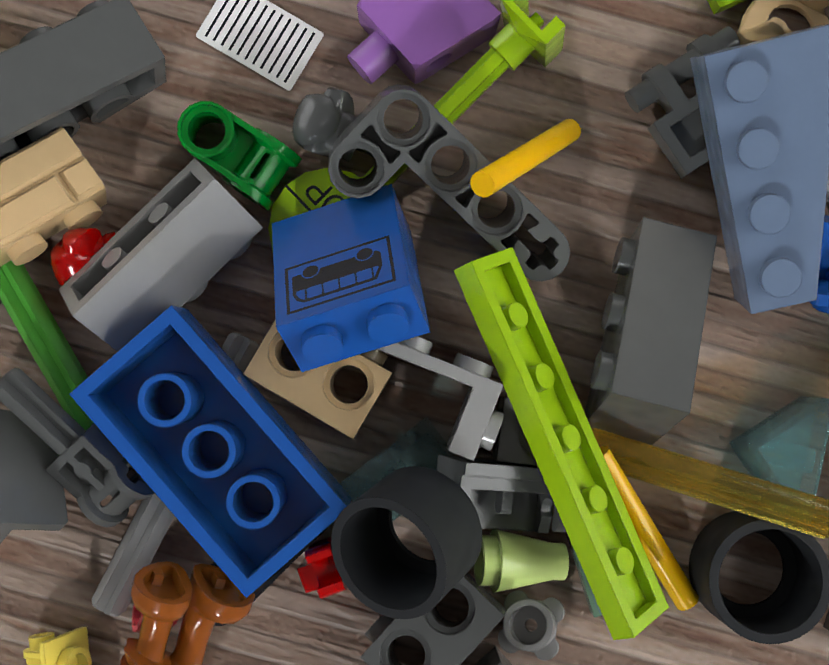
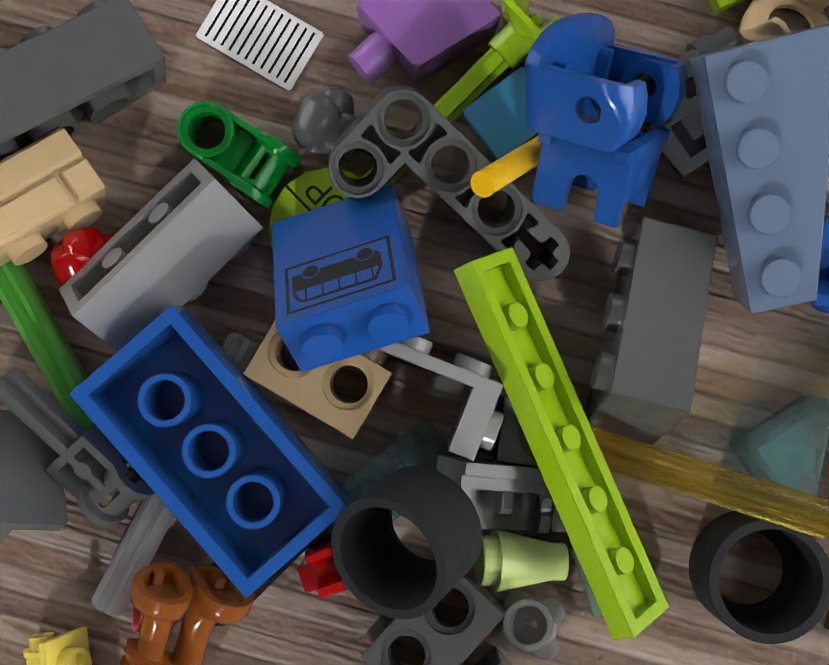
yellow bar [600,446,699,611] -> none
none -> dark azure panel [463,66,539,163]
none -> blue piece [525,13,687,228]

